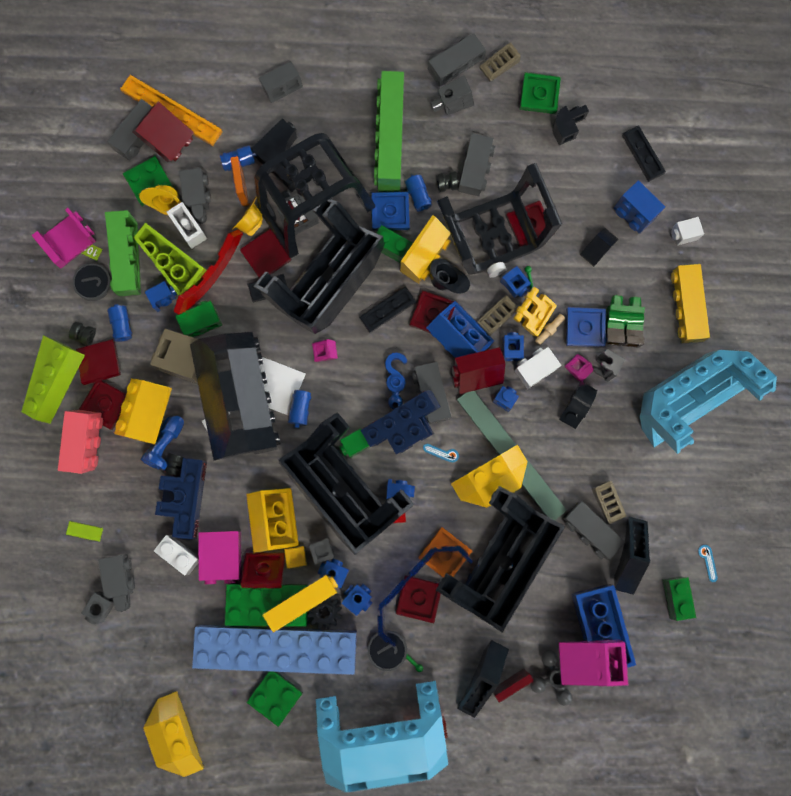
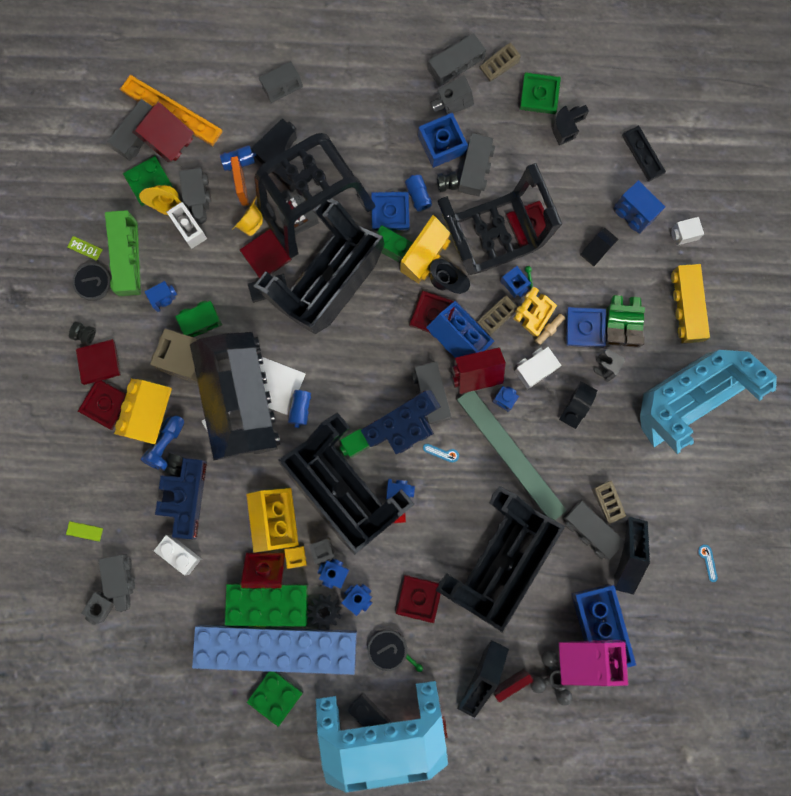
lime wedge [21,335,85,424] -> none
dark pink panel [31,208,96,269] -> none
coral brick [58,410,103,474] -> none
blue piece [107,304,132,342] -> none
lime wedge [134,223,207,296] -> none
yellow wedge [143,691,204,777] -> none
red tile [174,230,243,315] -> none
dark pink brick [198,531,242,584] -> none
yellow brick [263,575,339,633] -> none
dark pink slope [312,339,338,362] -> none
black tile [359,286,416,333] -> none
bright green brick [374,71,404,192] -> none
clear blue windscreen [378,546,473,647] -> none
blue piece [385,353,407,409] -> none
orange tile [418,527,472,578] -> none
yellow wedge [451,445,528,508] -> none
white tile [487,262,507,278] -> none
blue brick [503,332,524,361] -> none
dark pink slope [565,354,594,382] -> none
green brick [662,577,696,621] -> none
none -> black brick [348,693,391,727]
none -> blue brick [418,113,468,168]

